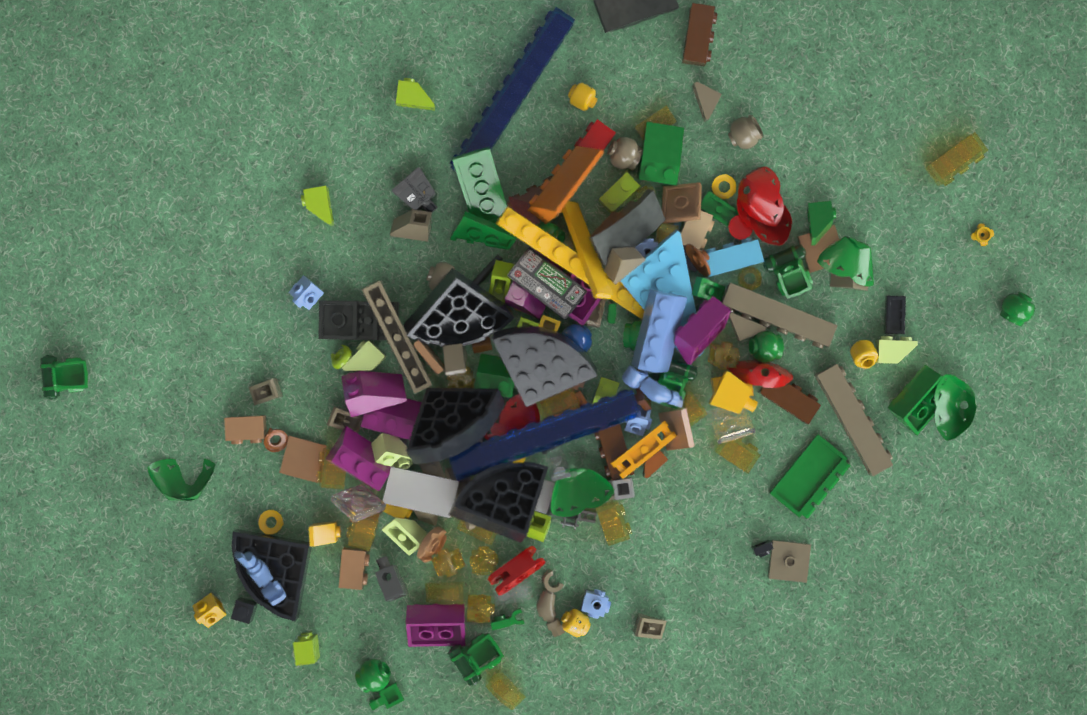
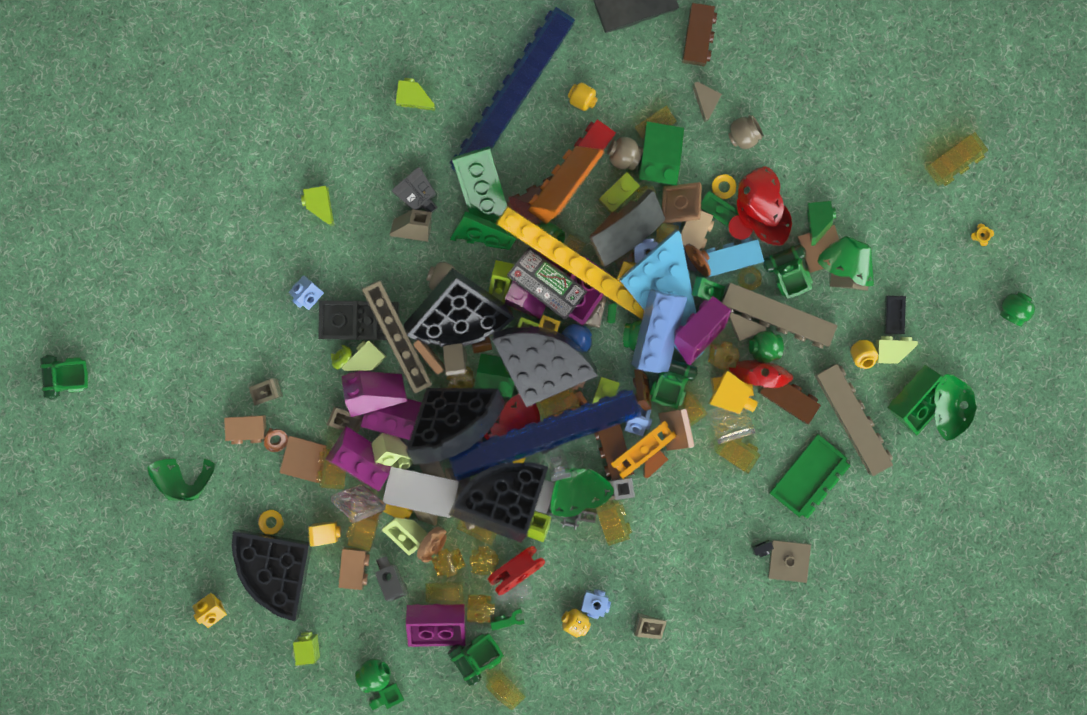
black brick [231,597,258,624] -> none
medium blue piece [235,552,286,605] -> none
black piece [473,254,503,285] -> none
dark tan piece [536,570,565,637] -> none
yellow tile [562,201,613,299] -> none
dark tan slope [604,247,646,285] -> none
medium blue piece [622,365,683,408] -> none

